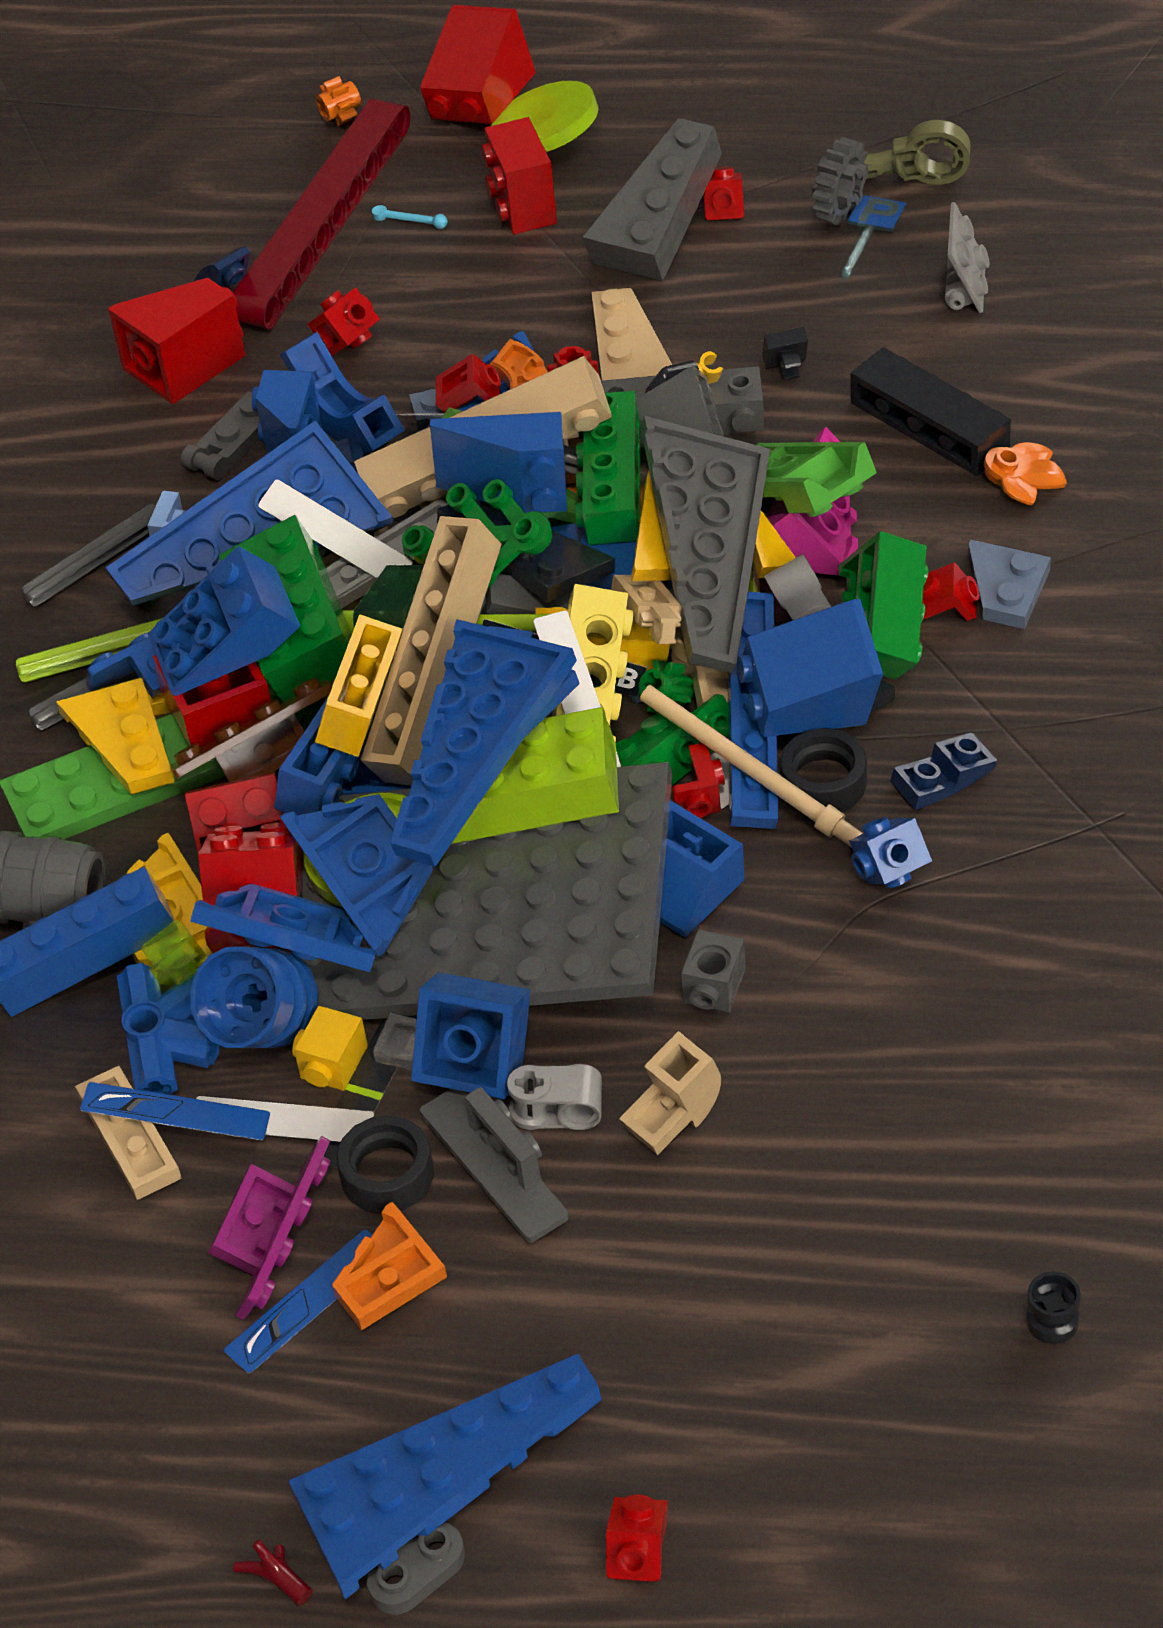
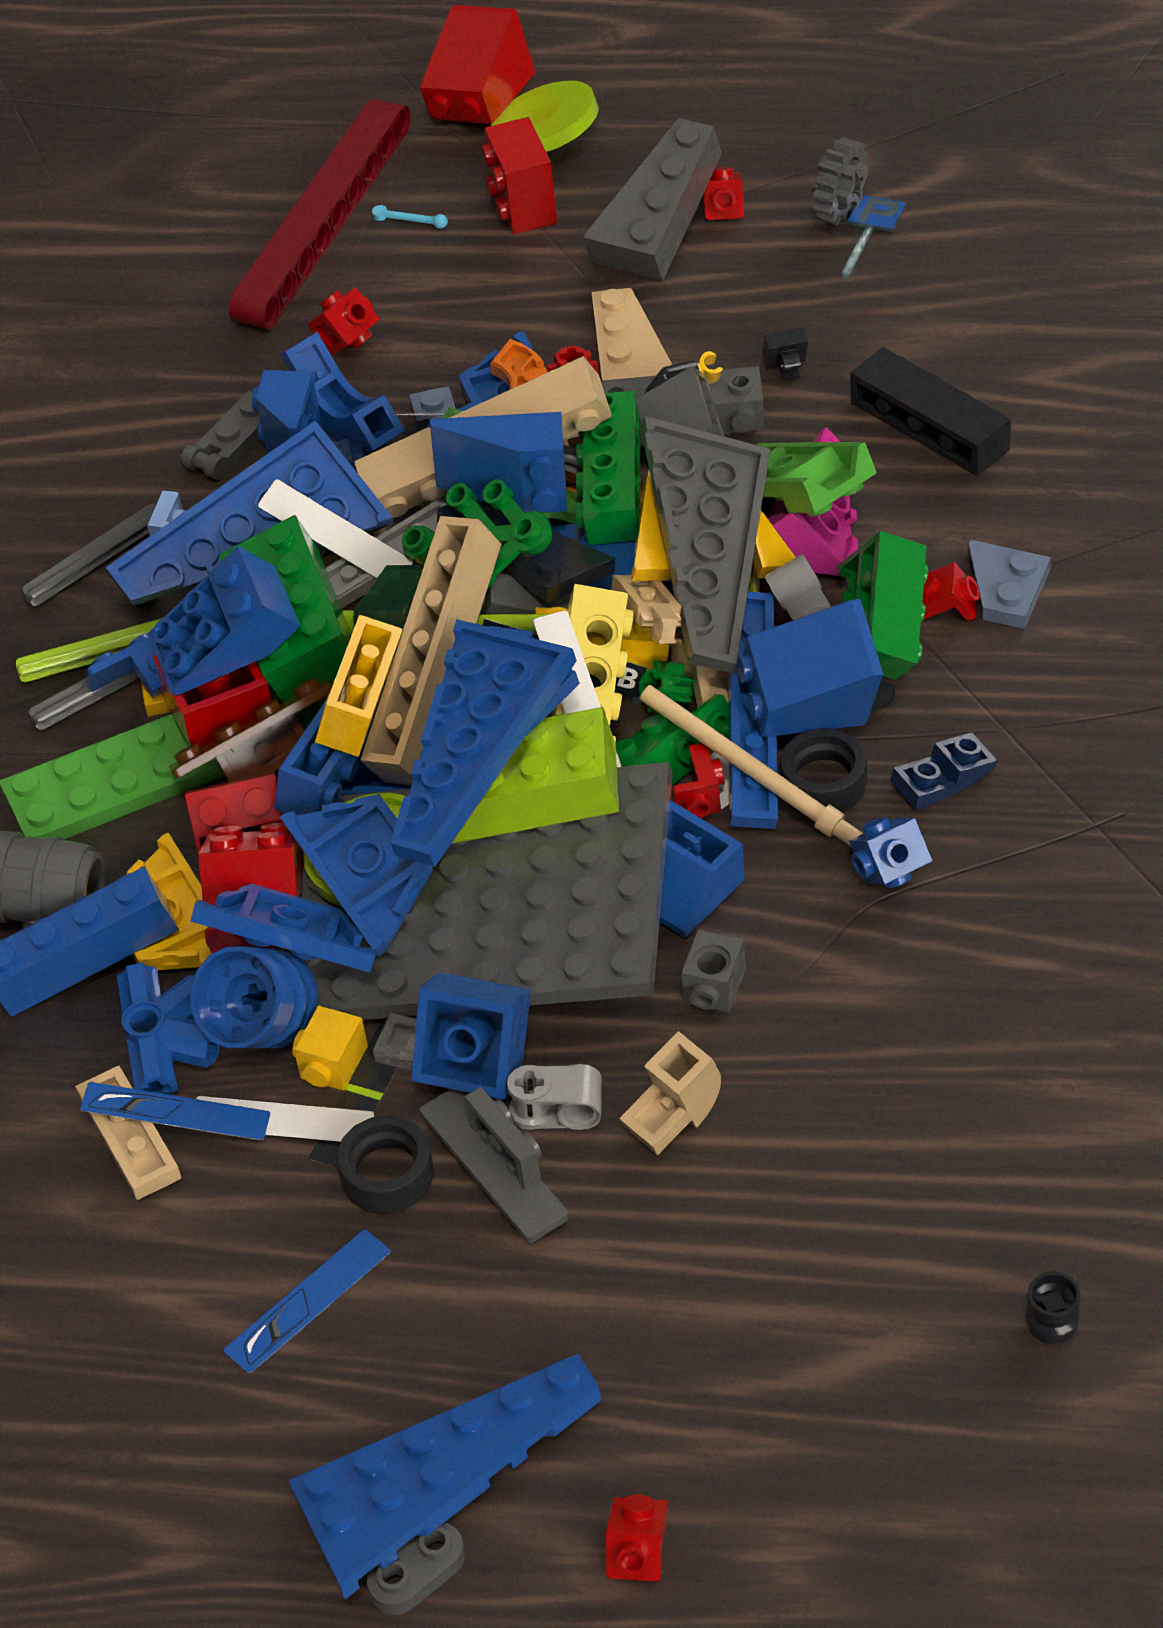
yellow wing [56,678,175,794] -> none
red slope [108,278,246,405] -> none
clear neon green bracket [142,920,207,986] -> none
dark blue slope [194,246,250,288] -> none
magenta bracket [208,1136,331,1320] -> none
dark red bar [233,1540,313,1606] -> none
orange gear [315,76,362,126] -> none
orange wing [332,1202,447,1331] -> none
red bracket [436,353,501,413] -> none
olive pin [864,120,971,185] -> none
light grey hinge [945,202,990,313] -> none
orange plate [984,442,1067,506] -> none

